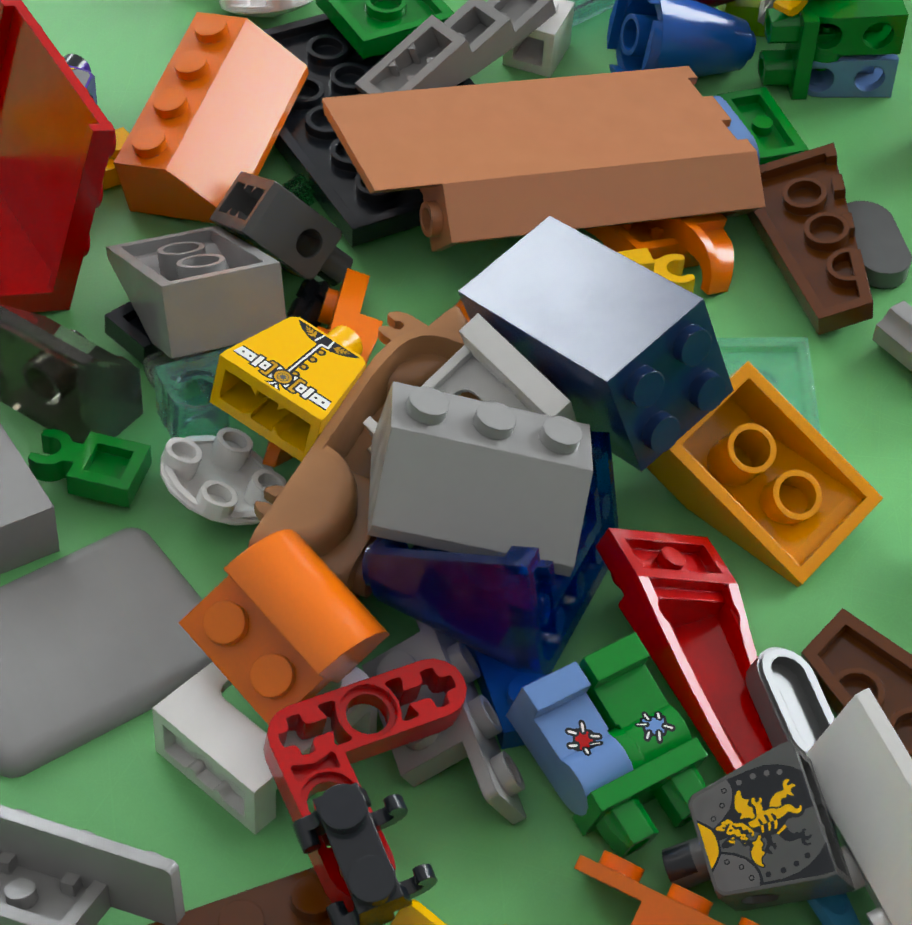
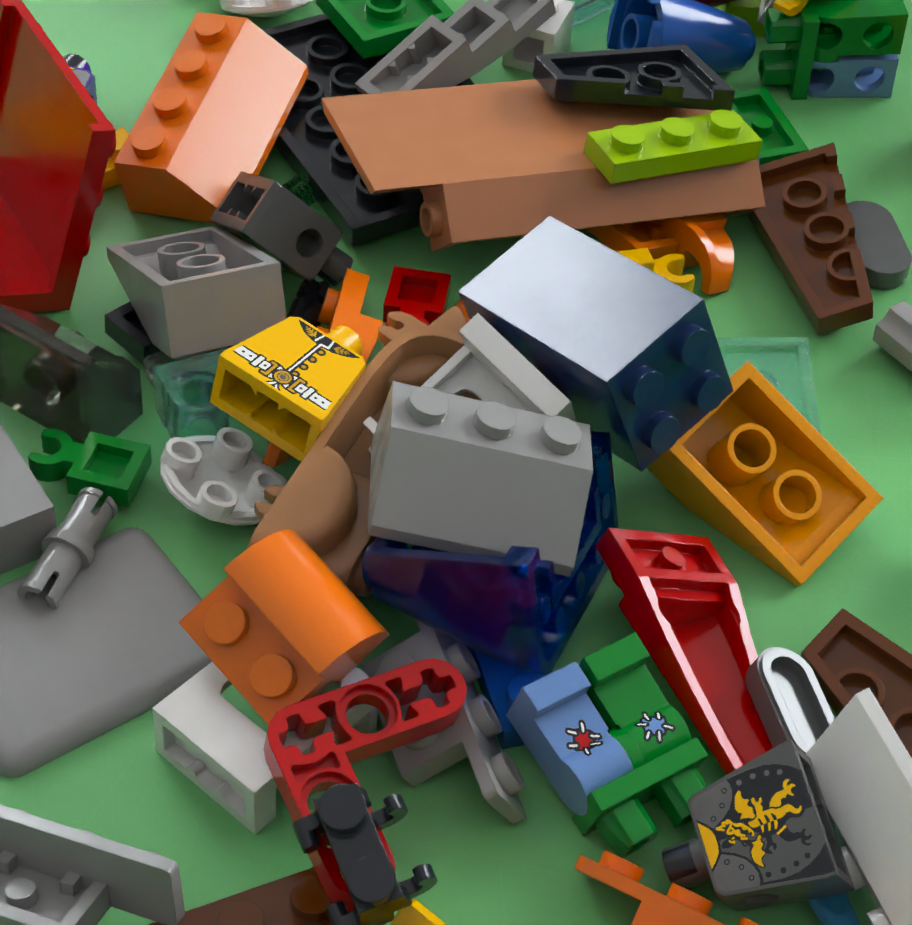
none -> light grey pin [17,487,118,610]
none -> red plate [383,266,451,346]
none -> black wing [533,44,735,111]
none -> lime plate [583,110,763,184]

